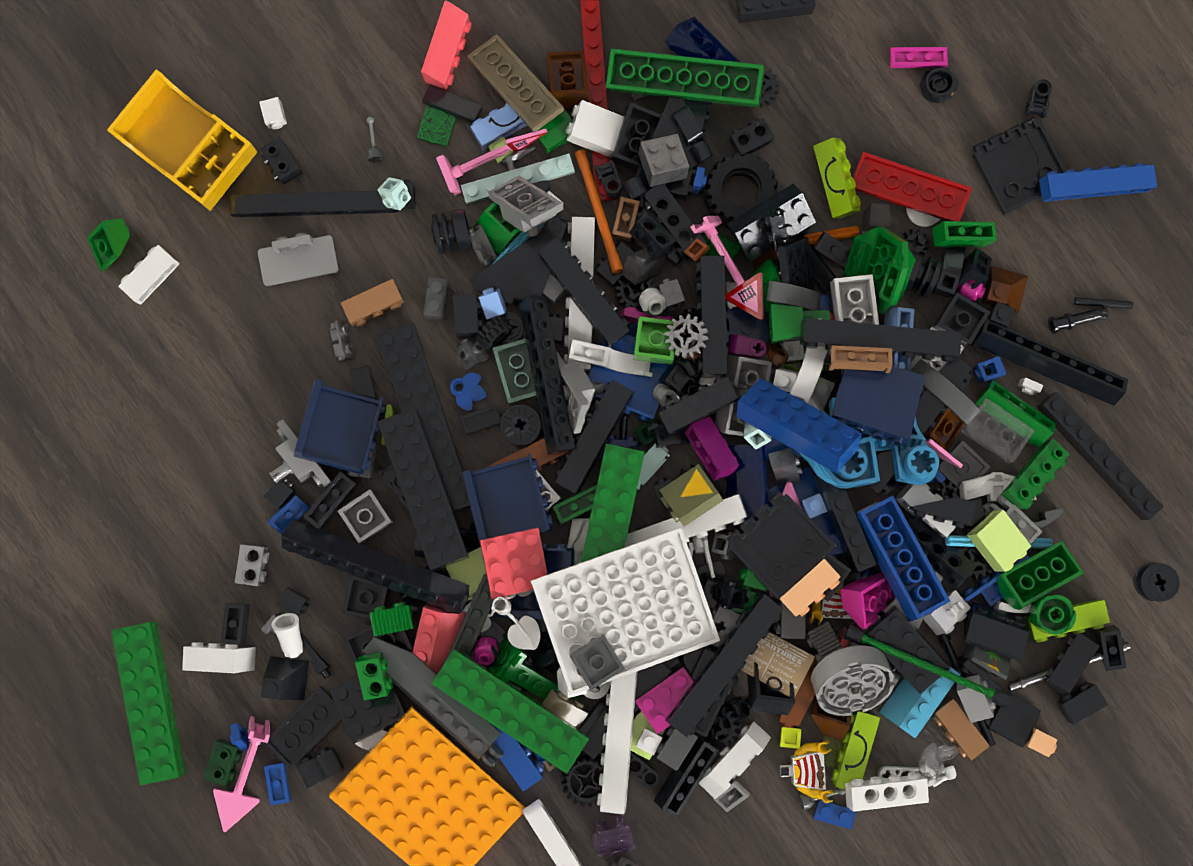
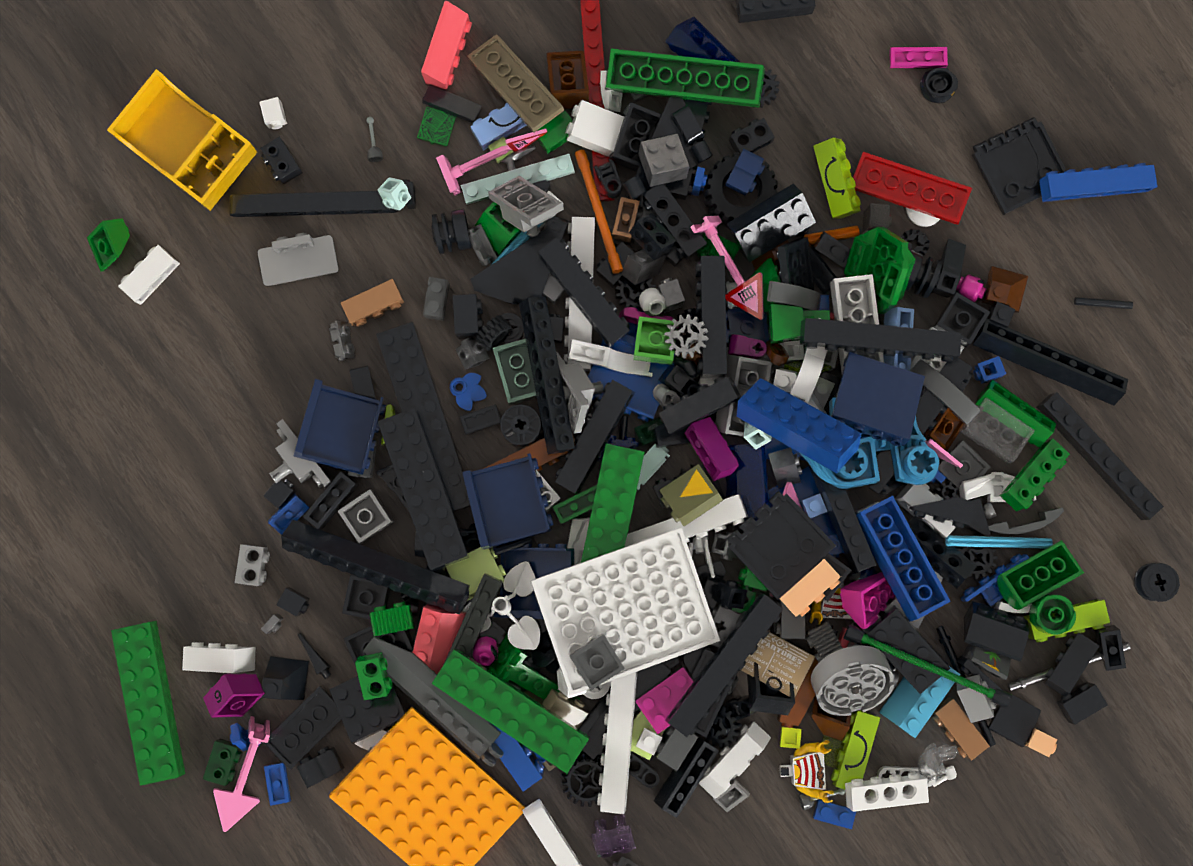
black brick [221,602,250,645] -> none
white plant [271,613,303,658] -> none
light blue brick [479,287,507,319] -> none
coral plate [480,528,548,599] -> none
dark orange slope [684,238,710,262] -> none
black hinge [764,207,788,250] -> none
medium nougat container [829,345,892,373] -> none
white brick [923,590,971,635] -> none
green brick [932,221,997,247] -> none
black hinge [959,248,992,289] -> none
yellowish green brick [967,510,1031,572] -> none
light grey hinge [989,495,1042,544] -> none
white plate [1017,377,1043,395] -> none
black piece [1025,79,1052,119] -> none
black pin [1048,306,1109,334] -> none
none -> magenta brick [203,673,265,717]
none -> white slope [600,71,622,112]
none -> dark blue brick [725,149,765,196]

